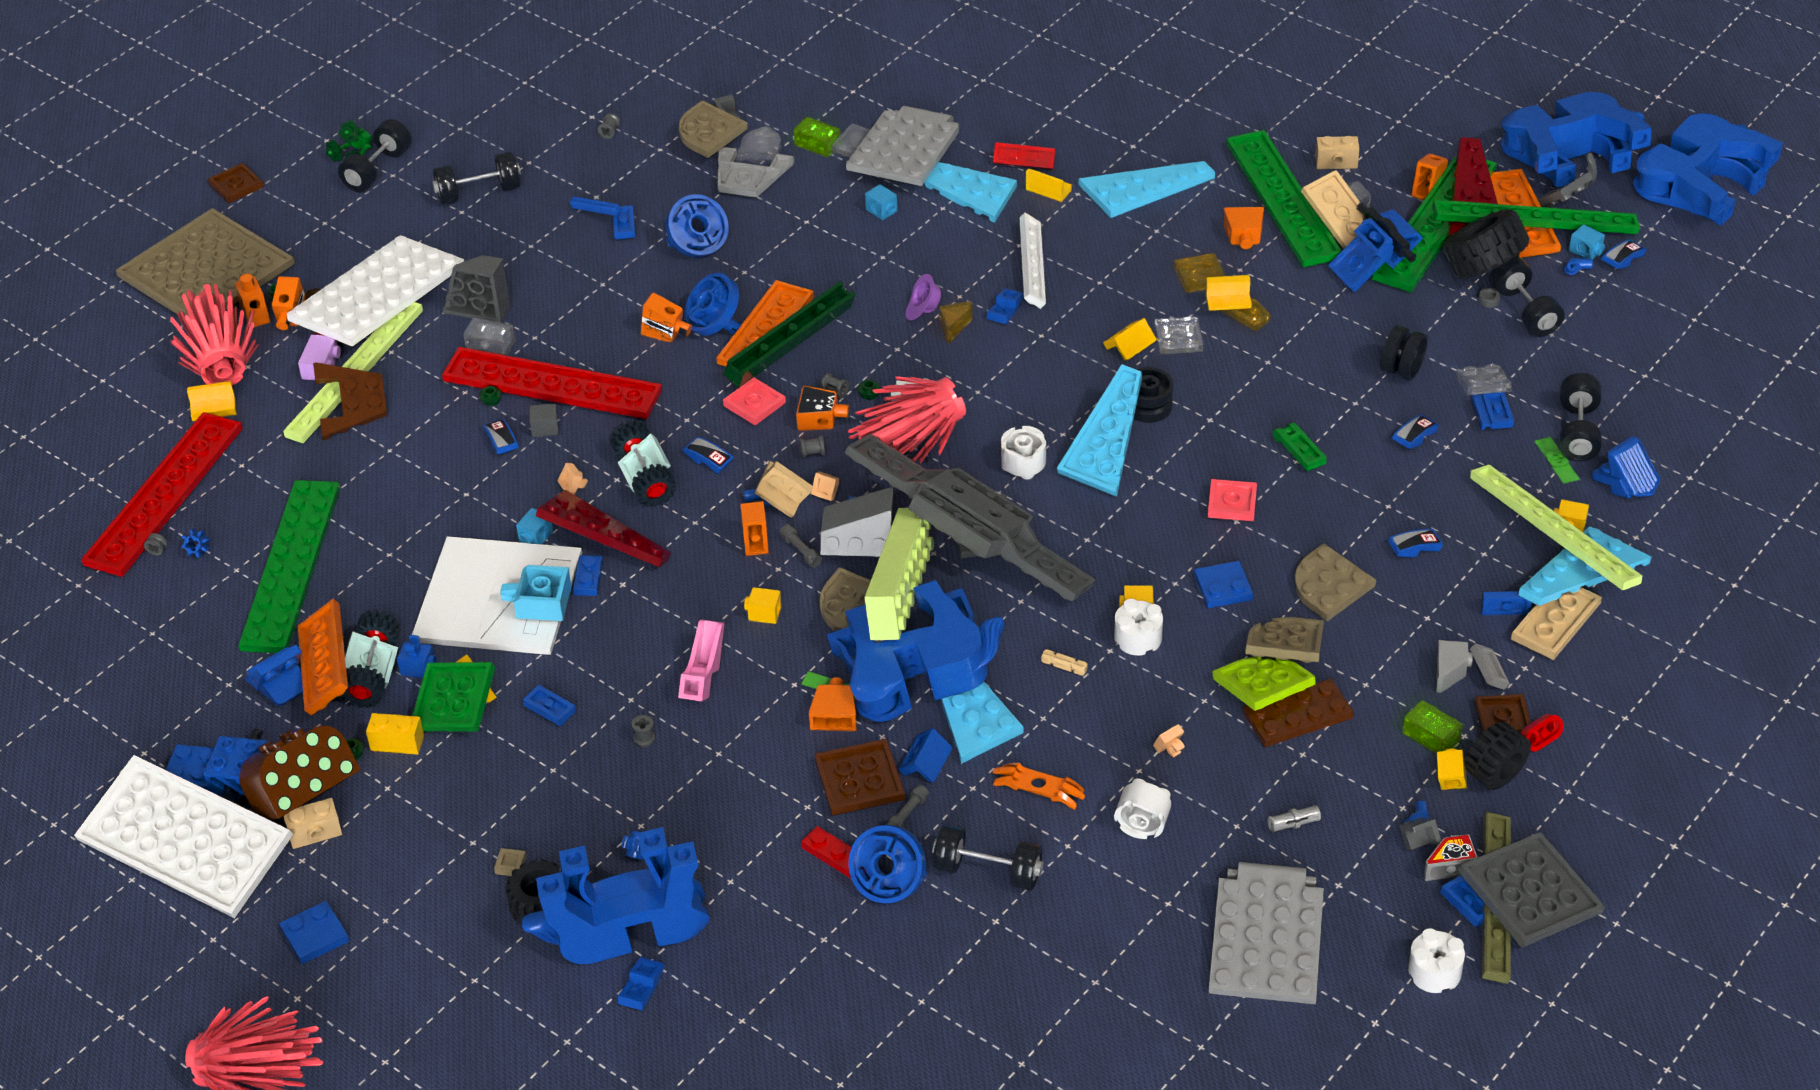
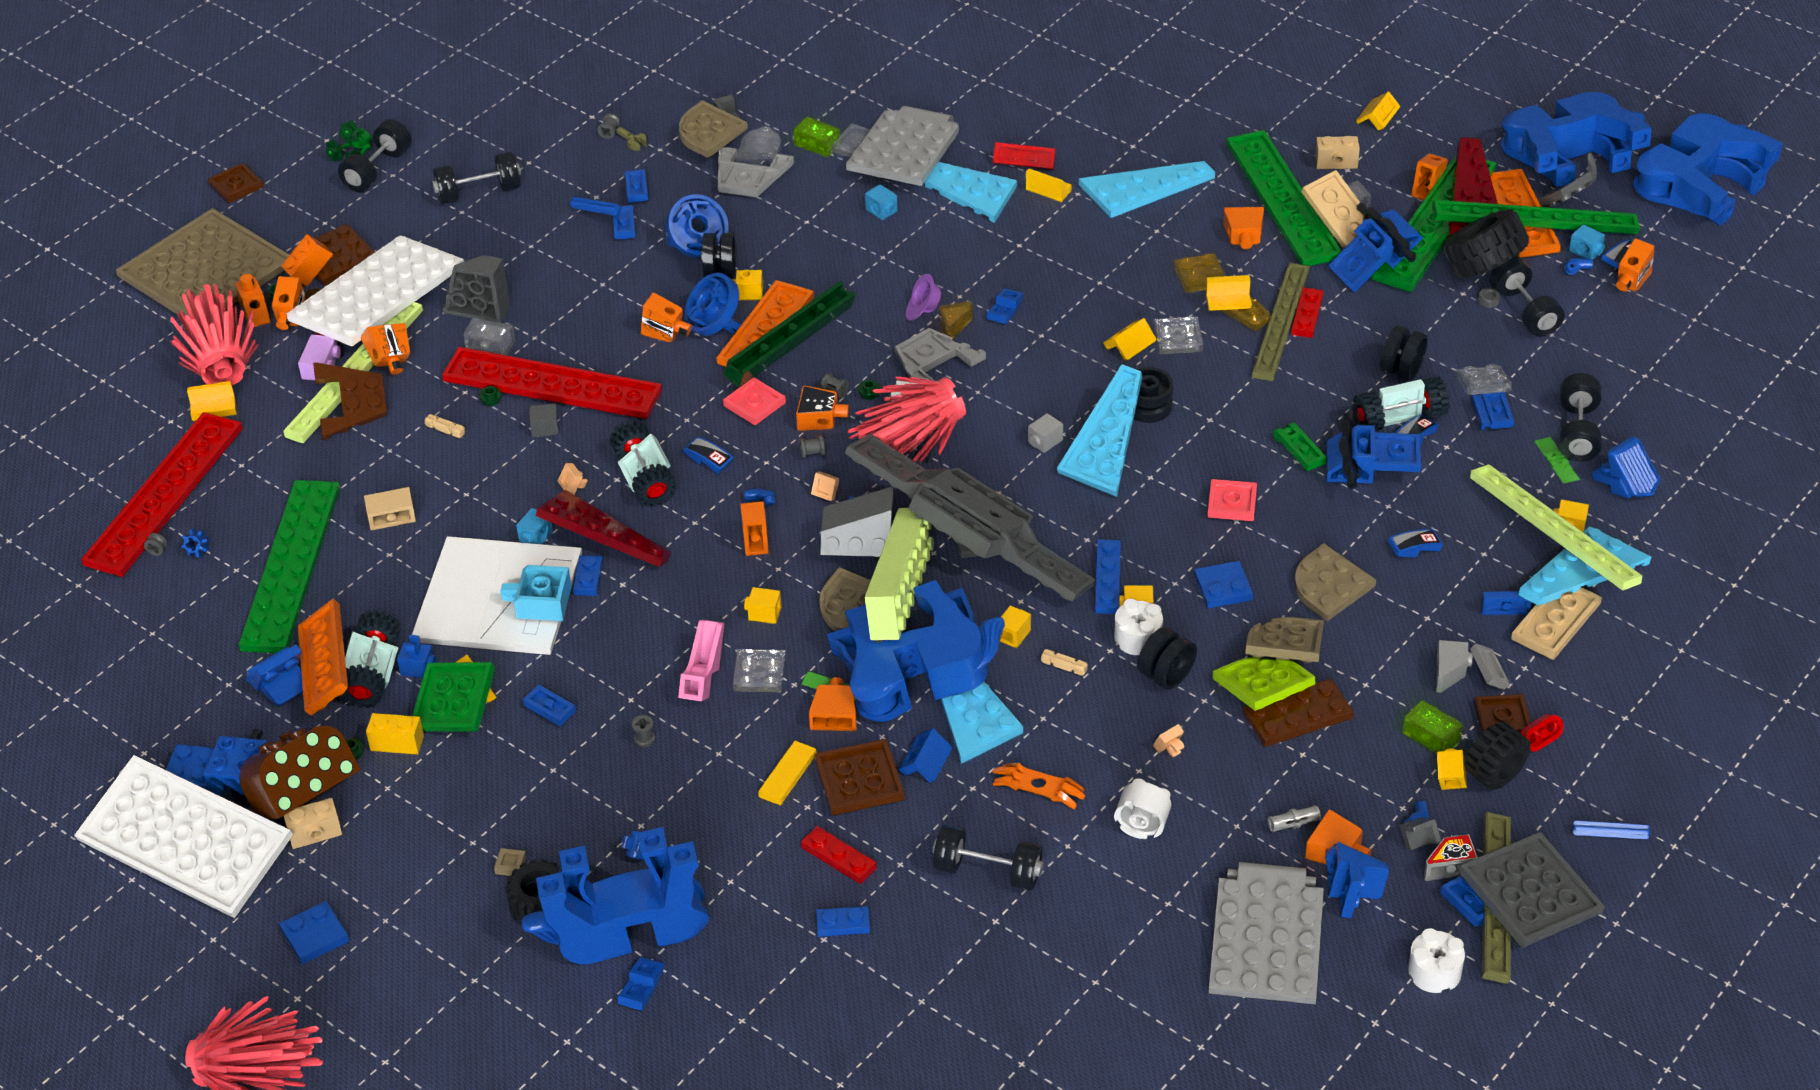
slope [483,418,519,454] -> none
tan bracket [755,461,814,518] -> none
dark grey bar [780,524,822,567] -> none
blue piece [849,825,927,904] -> none
dark grey bar [885,785,929,836] -> none
white brick [1001,426,1046,479] -> none
white plate [1019,213,1046,309] -> none
none -> orange brick [281,234,333,286]
none -> reddish brown plate [293,224,375,286]
none -> orange torso [361,323,410,375]
none -> tan brick [364,487,416,530]
none -> tan axle [425,414,466,438]
none -> olive bar [617,127,647,151]
none -> blue plate [625,169,648,203]
none -> black wheel [701,233,736,279]
none -> yellow brick [732,270,763,300]
none -> clear plate [733,649,786,693]
none -> yellow tile [758,741,817,806]
none -> blue plate [816,906,870,937]
none -> light grey wing [895,328,986,381]
none -> yellow brick [1000,605,1031,648]
none -> light grey brick [1028,413,1063,453]
none -> blue plate [1095,539,1121,614]
none -> black wheel [1137,627,1197,689]
none -> olive tile [1252,263,1310,382]
none -> red plate [1291,287,1324,338]
none -> orange torso [1305,809,1372,865]
none -> blue piece [1325,842,1389,918]
none -> blue piece [1326,411,1421,489]
none -> plate [1353,376,1450,432]
none -> yellow panel [1356,91,1400,131]
none -> axle [1572,820,1650,840]
none -> orange torso [1616,238,1655,292]

